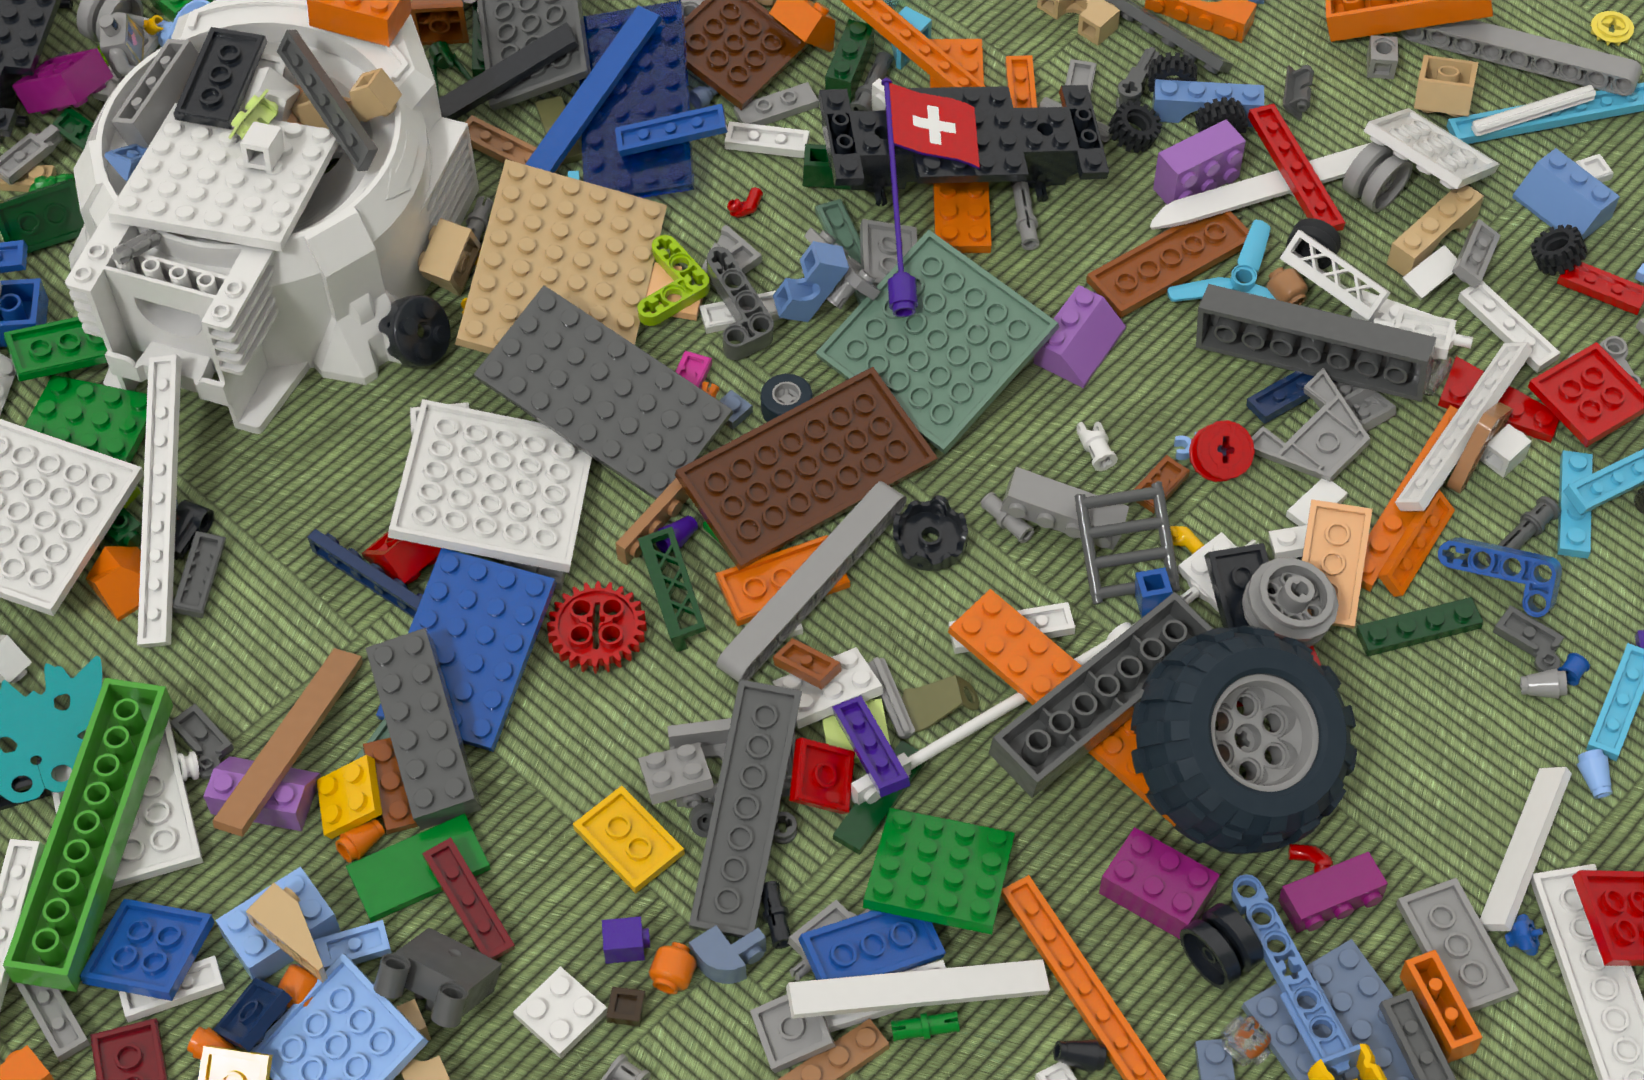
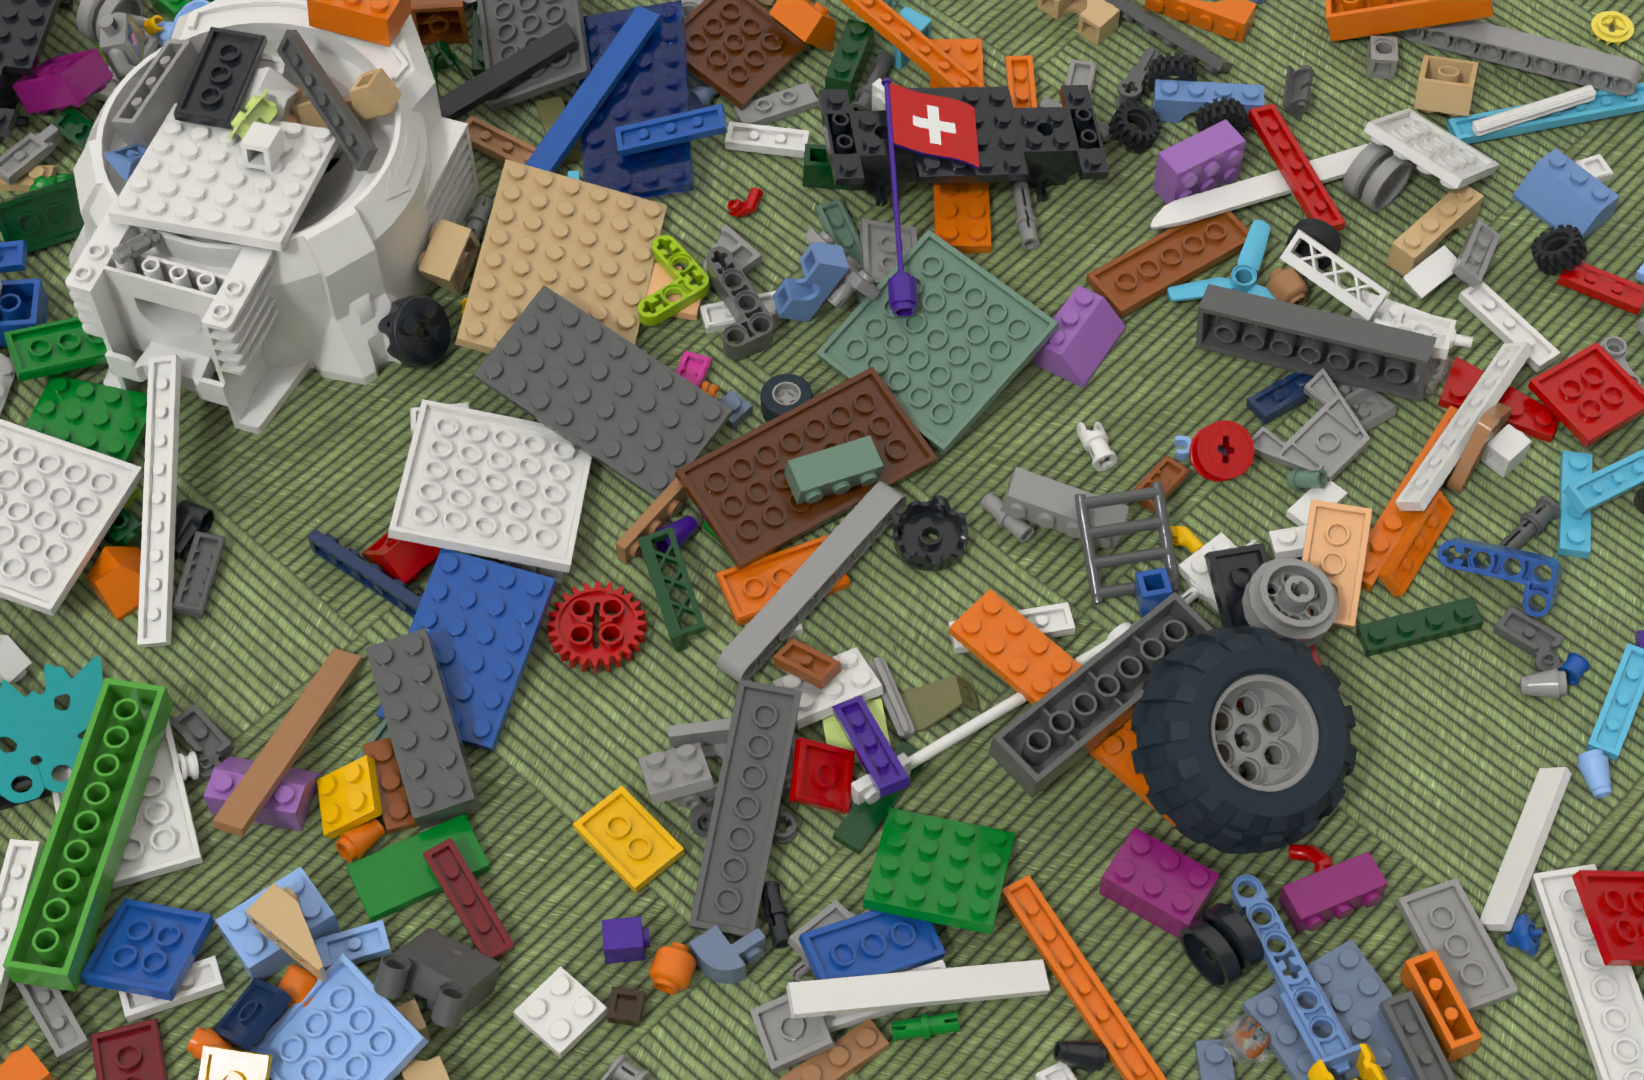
none -> sand green brick [784,435,884,504]
none -> sand green pin [1287,468,1328,491]

